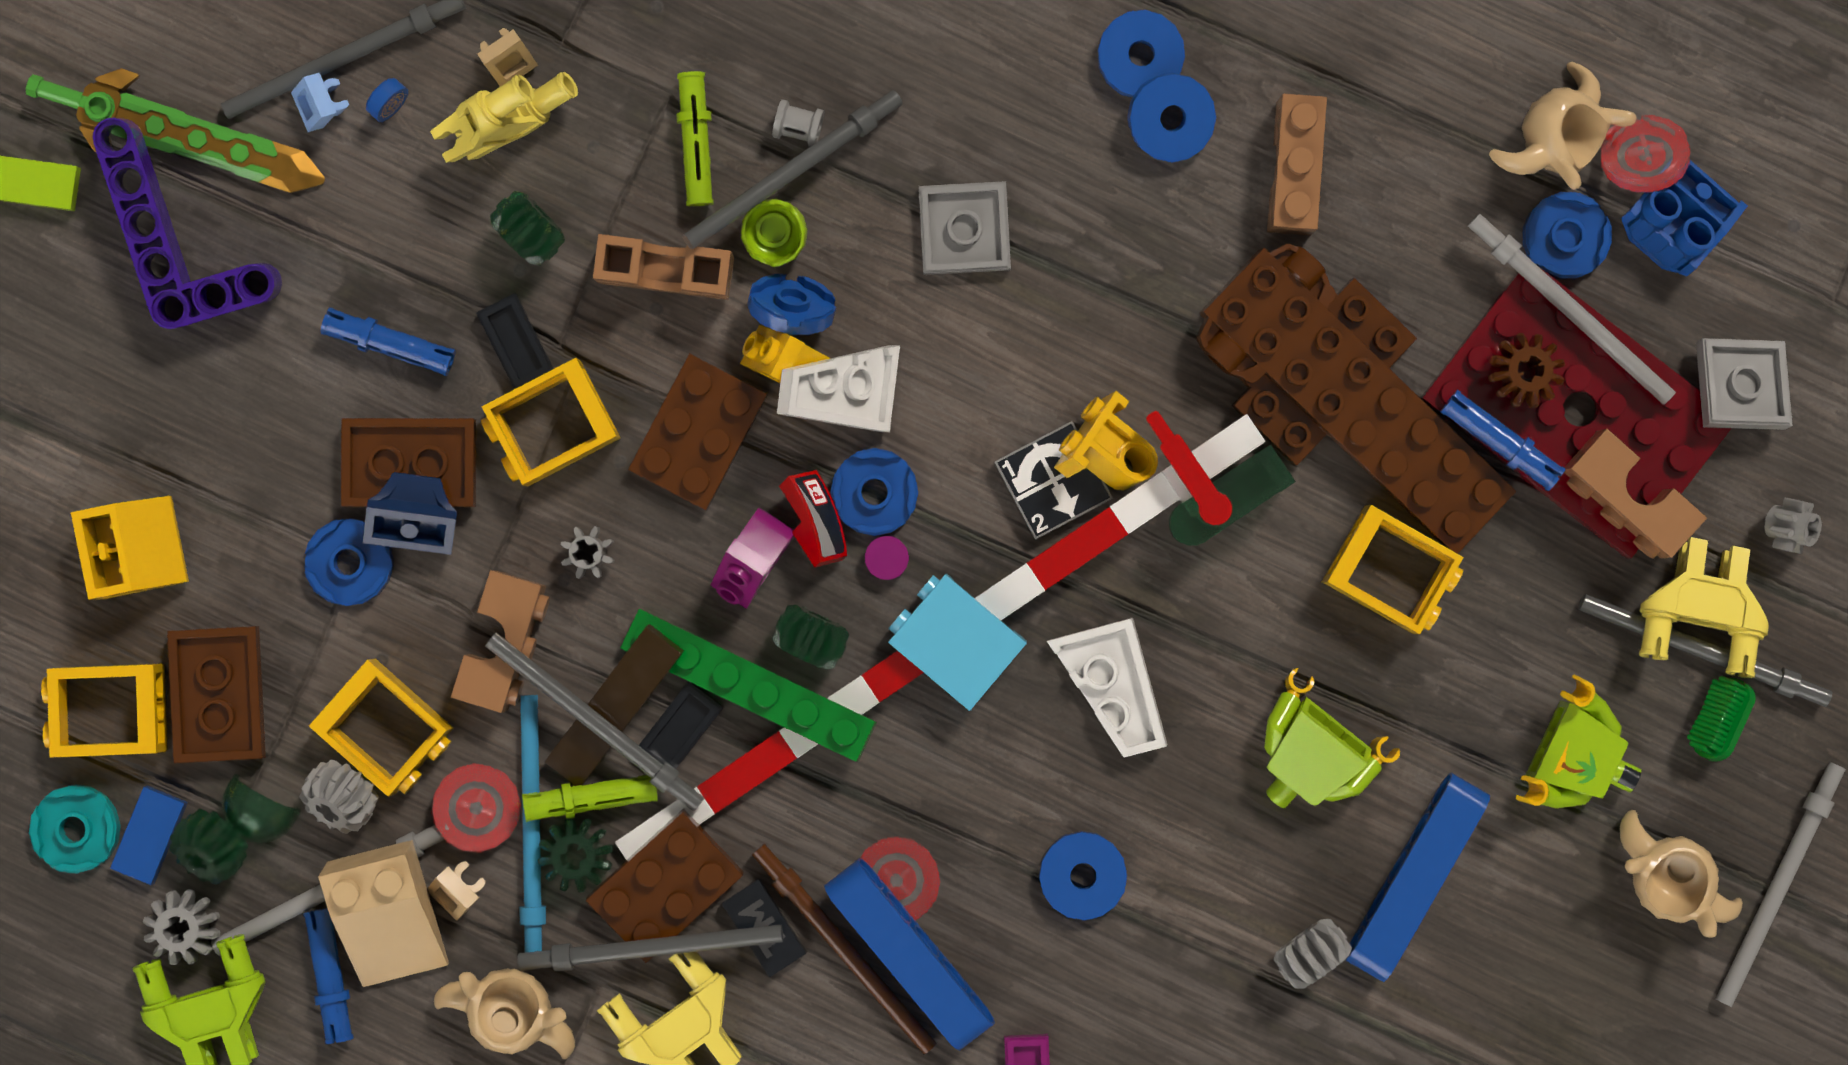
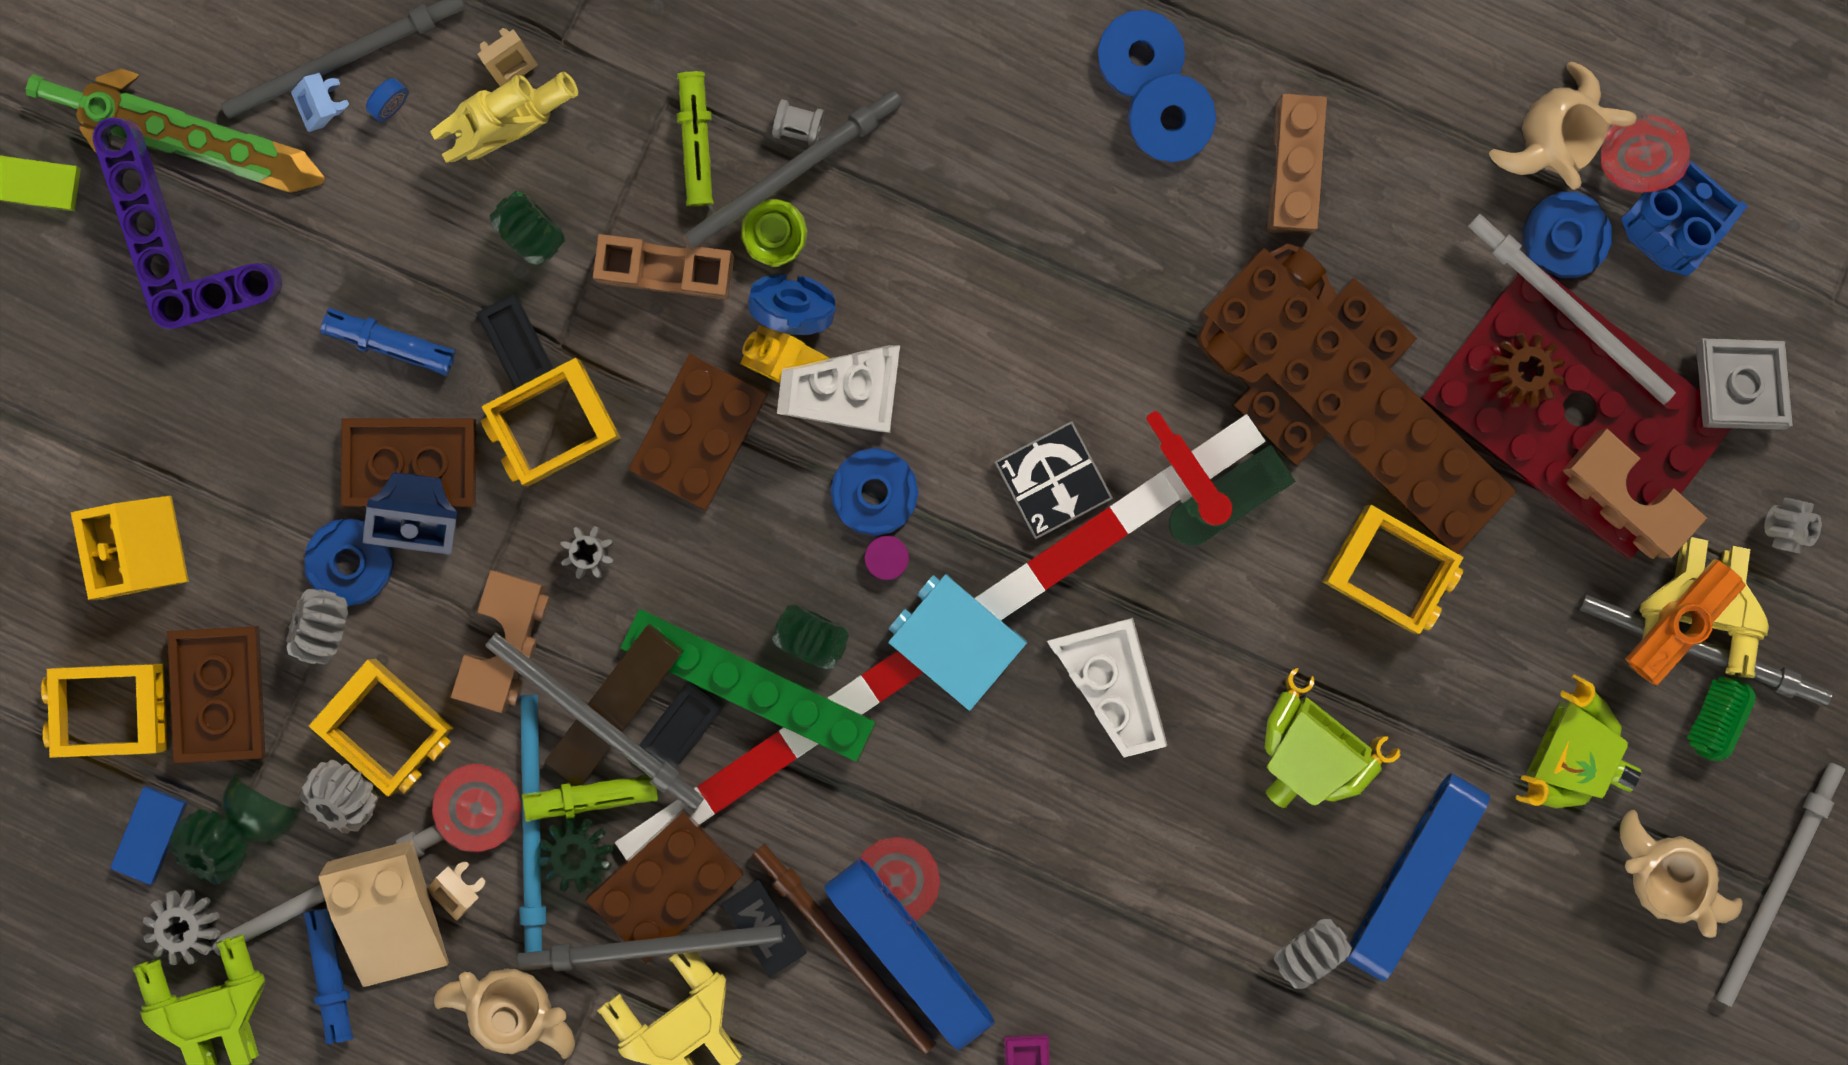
teal tile [29,785,121,874] -> none
magenta pin [710,507,794,609] -> none
slope [779,470,847,568] -> none
light grey tile [919,181,1011,275] -> none
blue tile [1039,831,1127,920] -> none
yellow pin [1054,391,1158,491] -> none
blue pin [1440,389,1565,491] -> none
none -> light grey gear [286,589,348,664]
none -> orange piece [1625,559,1746,686]

